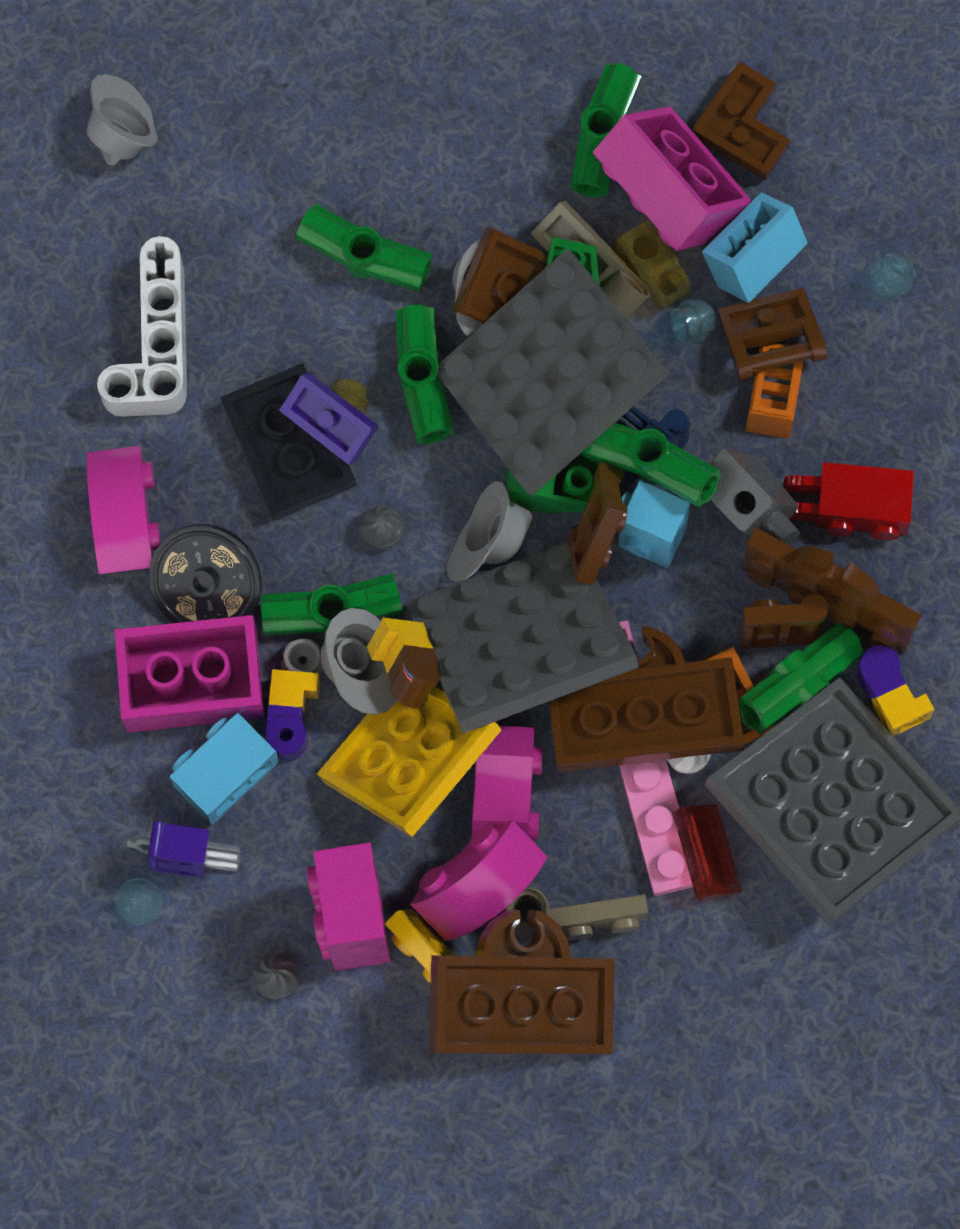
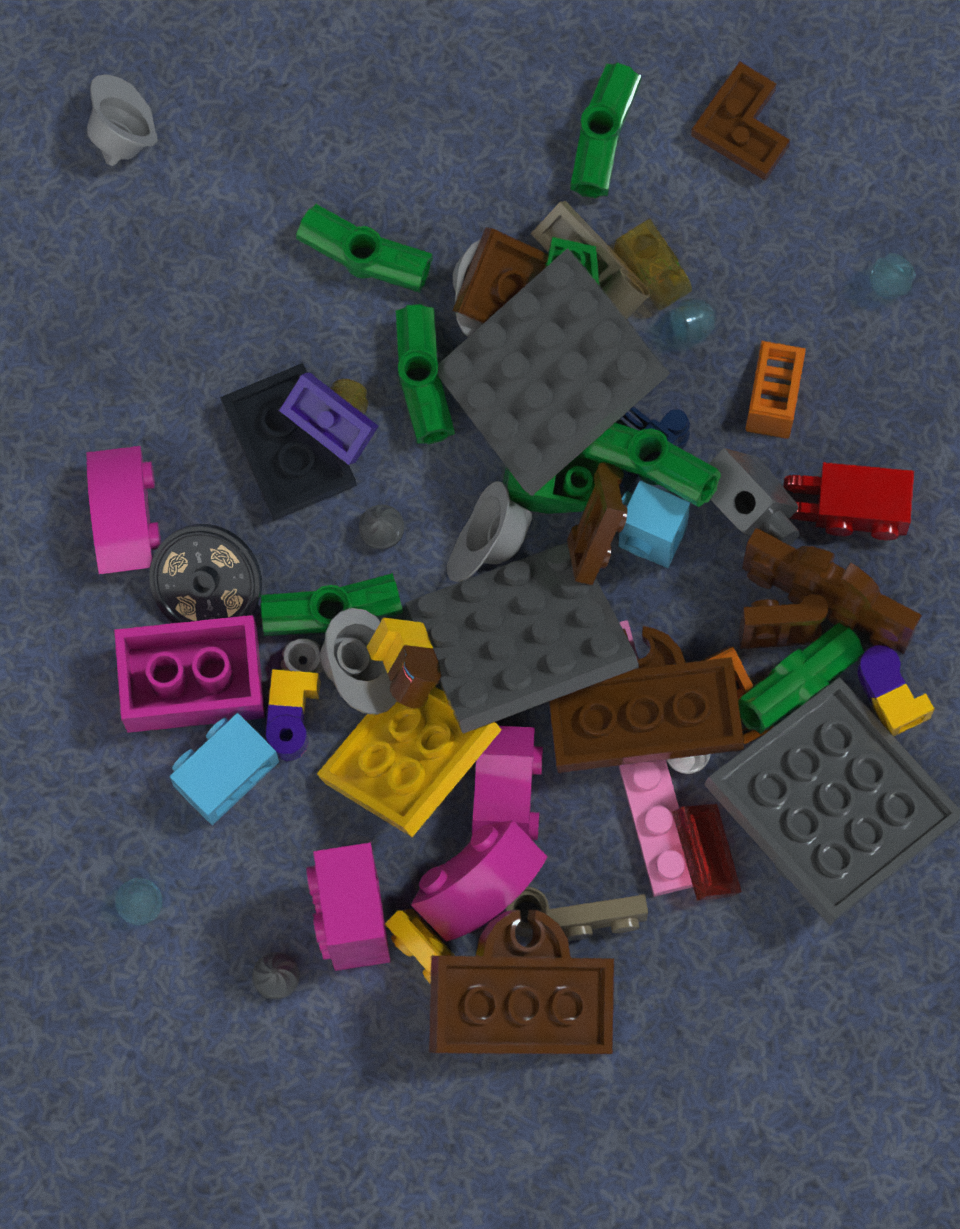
white beam [97,236,187,417] -> none
dark purple piece [127,821,240,878] -> none
dark pink brick [593,106,752,251] -> none
medium azure brick [702,192,808,303] -> none
reddish brown plate [717,287,827,381] -> none

